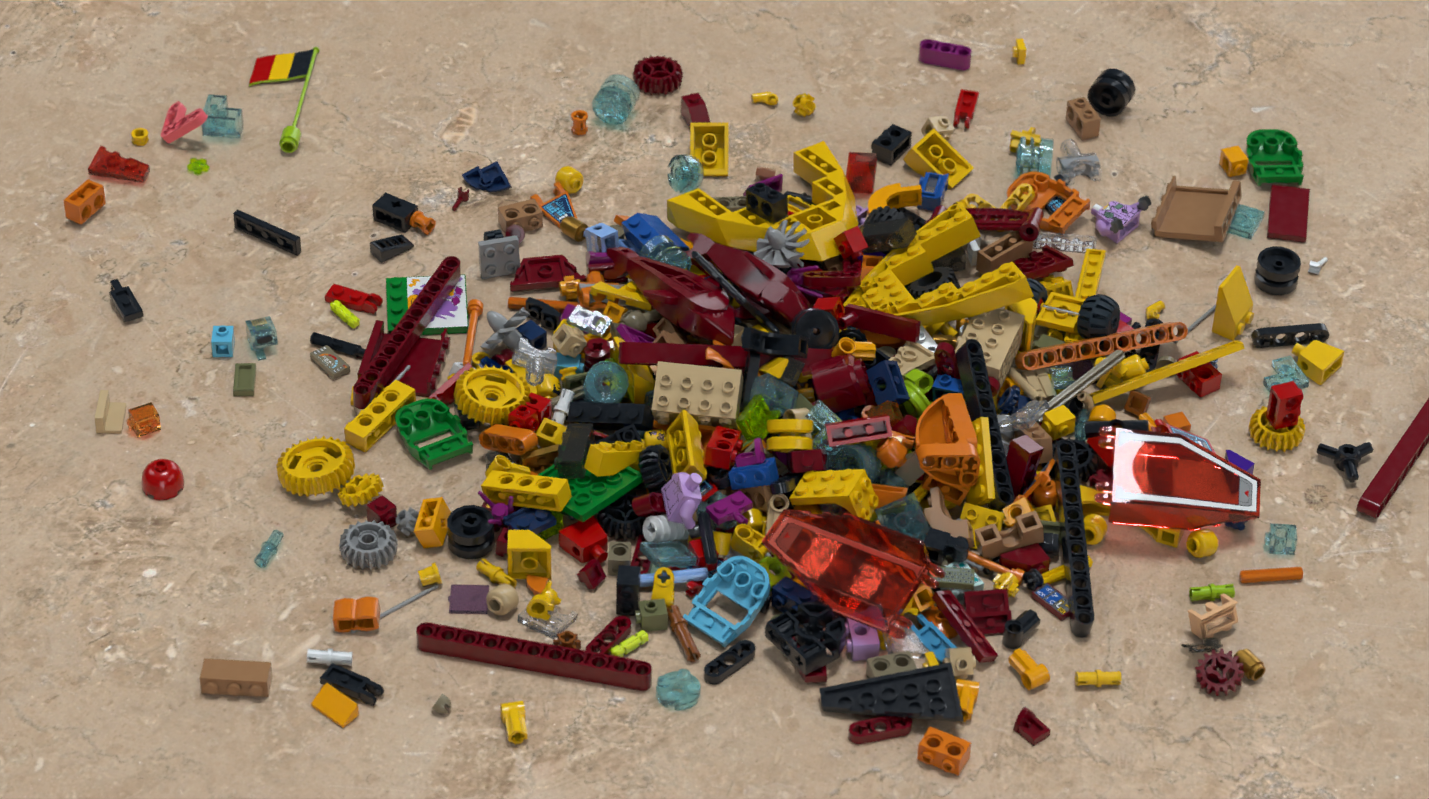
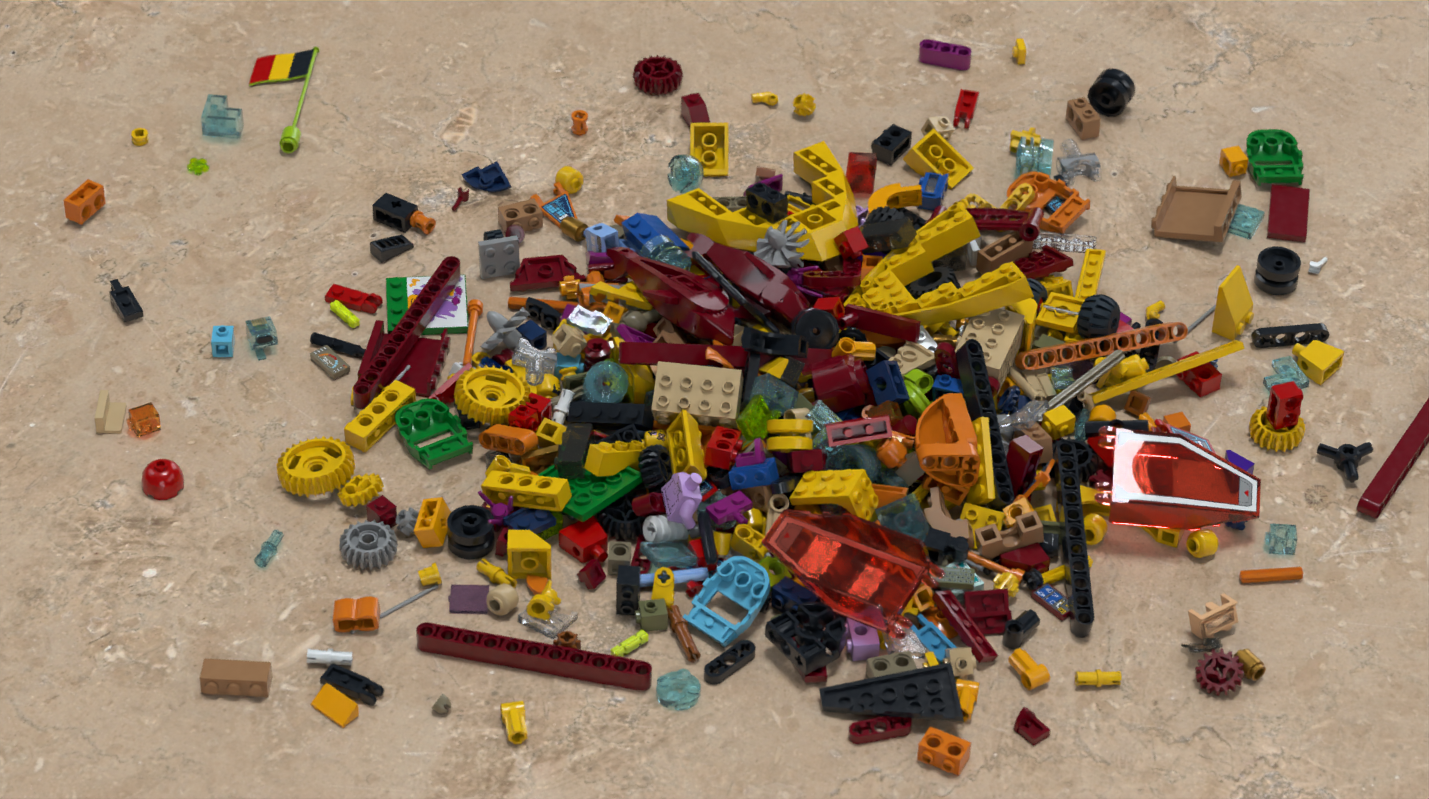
clear red wing [88,145,150,183] -> none
coral beam [161,101,208,143] -> none
black tile [233,209,301,256] -> none
olive tile [233,363,256,396] -> none
dark red beam [586,616,631,655] -> none
clear light blue wheel [592,74,640,125] -> none
orange head [1031,480,1057,508] -> none
lavender torso [1091,196,1152,243] -> none
lime pin [1189,584,1235,601] -> none

